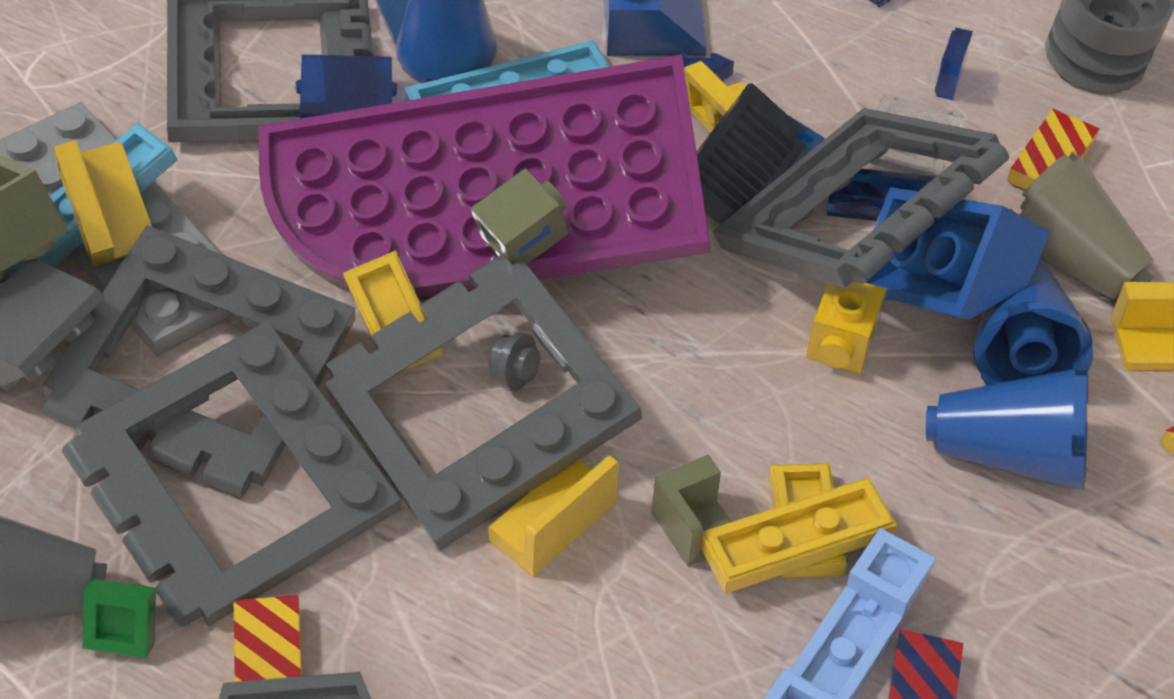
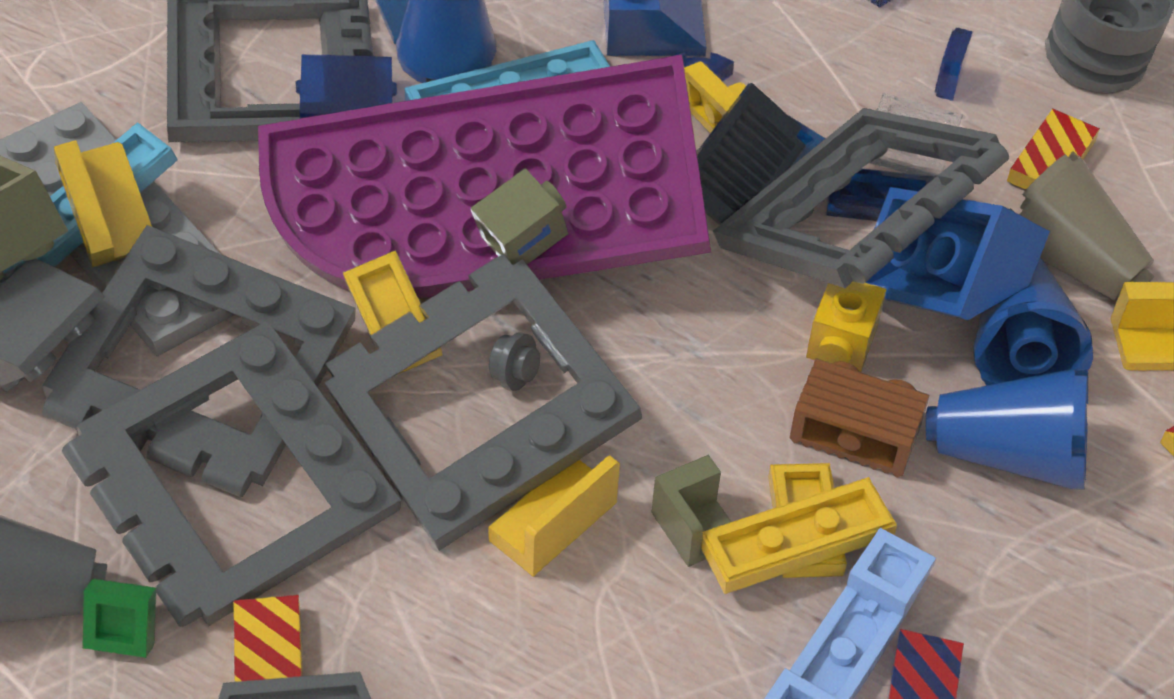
none -> dark orange brick [789,358,930,477]

